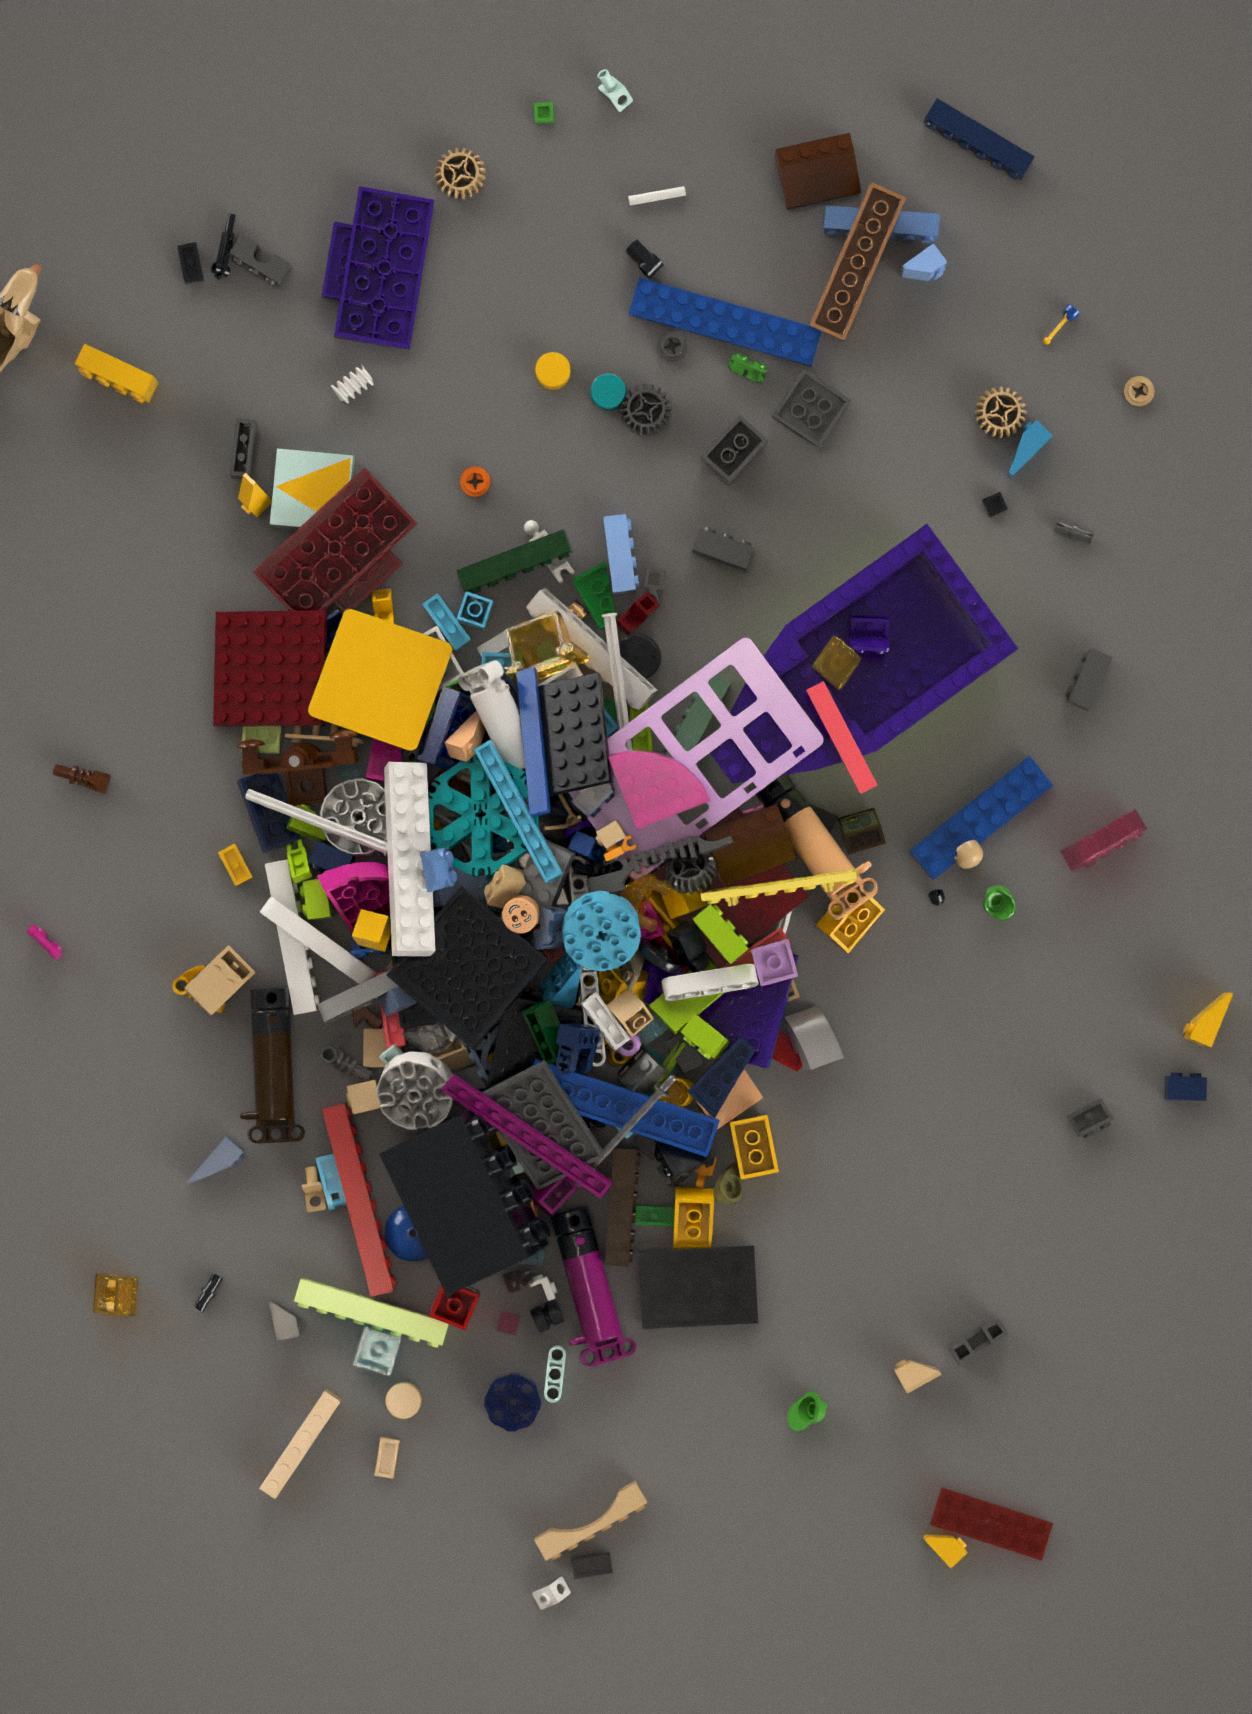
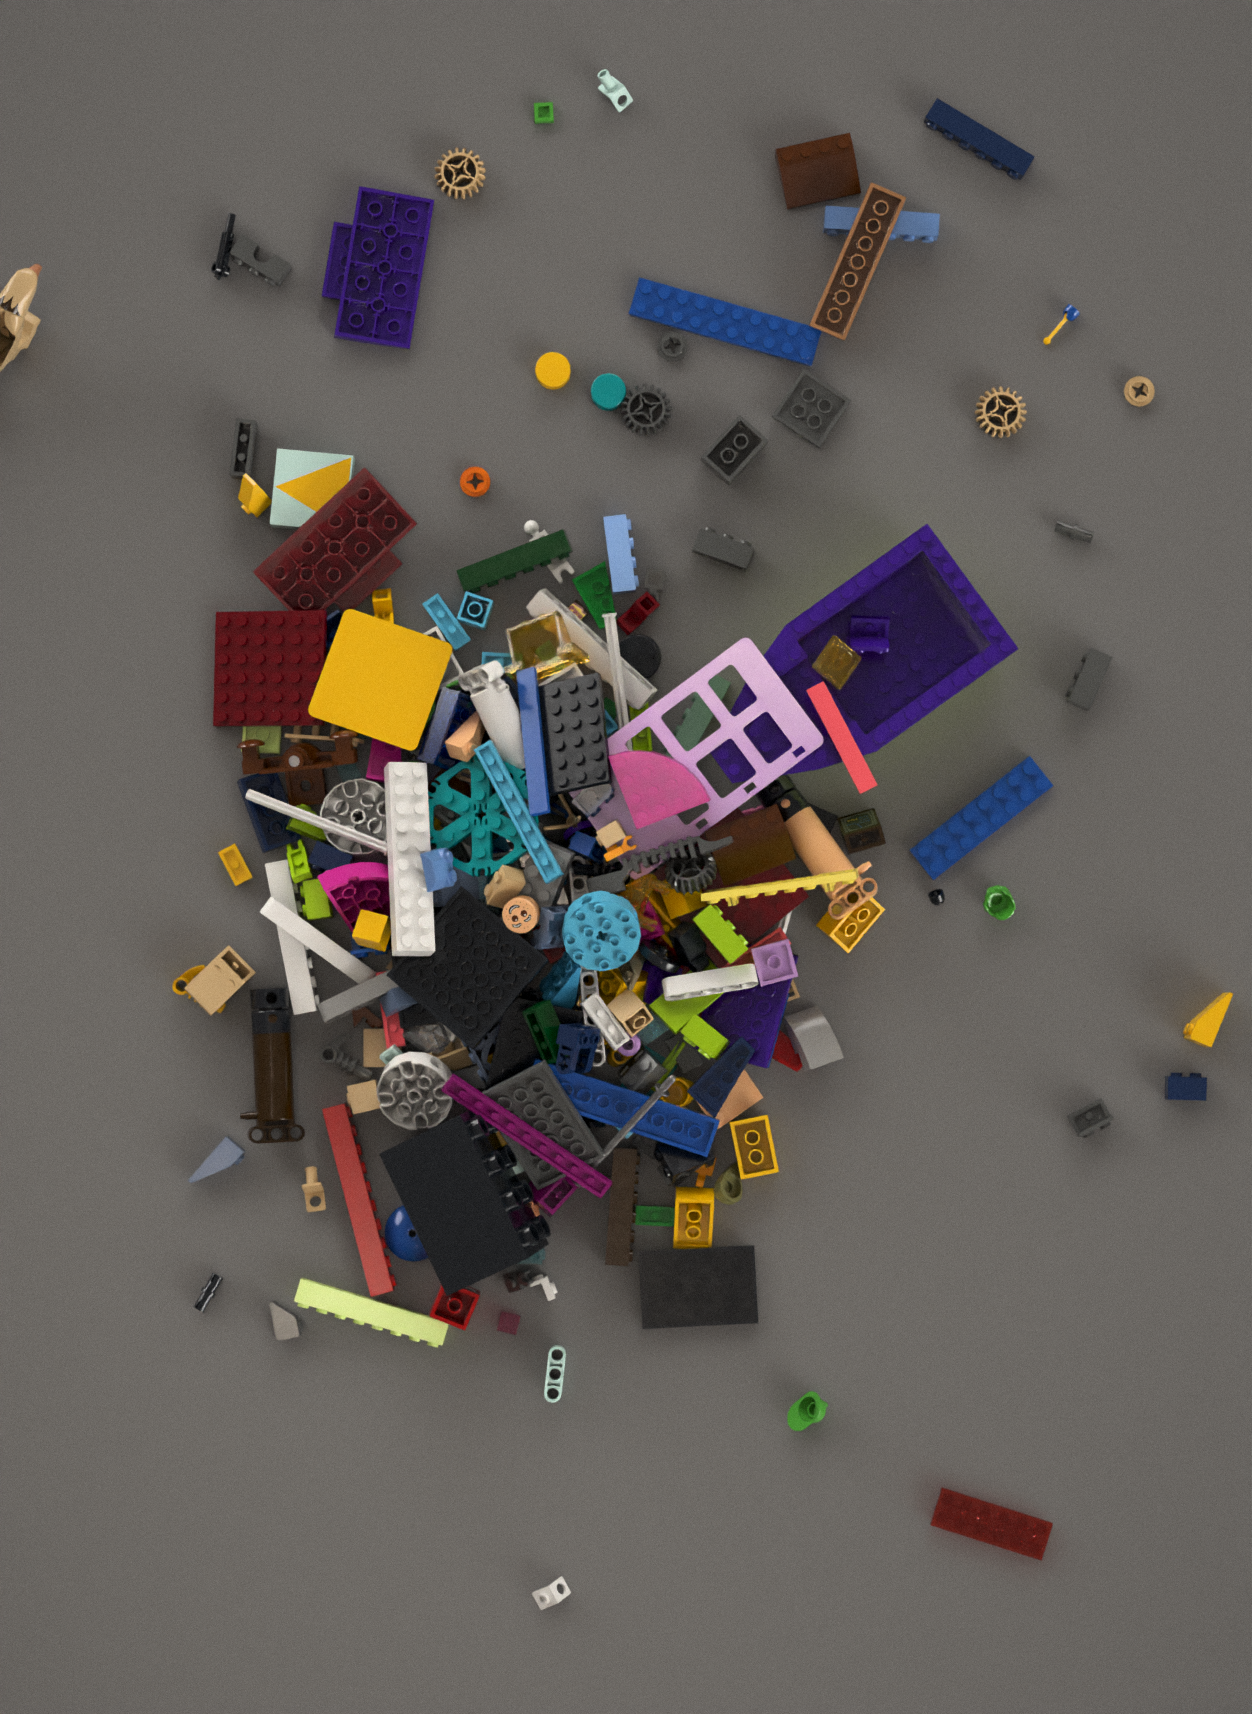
dark pink plate [26,924,64,960] -> none
reddish brown piece [53,764,111,793] -> none
yellow brick [75,343,159,404] -> none
clear yellow slope [93,1273,138,1316] -> none
black plate [177,242,204,284] -> none
tan arch [259,1389,342,1499] -> none
medium azure plate [315,1154,347,1210] -> none
white piece [331,364,374,403] -> none
clear light blue brick [353,1326,403,1376] -> none
tan tile [374,1437,400,1479] -> none
tan head [385,1382,422,1419] -> none
white sticker [477,631,513,657] -> none
clear blue connector [484,1373,541,1432] -> none
black wheel [530,1299,565,1333] -> none
tan arch [534,1480,647,1561] -> none
magenta piece [550,1206,636,1367] -> none
black plate [571,1552,613,1579] -> none
black piece [626,239,664,279] -> none
white piece [628,186,686,206] -> none
bright green hinge [728,353,768,383] -> none
tan slope [893,1359,941,1394] -> none
light blue slope [900,243,947,281] -> none
yellow slope [923,1534,968,1568] -> none
dark grey arch [947,1316,1008,1365] -> none
tan hair [954,840,983,869] -> none
black tile [982,492,1008,517] -> none
dark azure slope [1007,420,1053,478] -> none
clear pink wedge [1061,809,1147,871] -> none

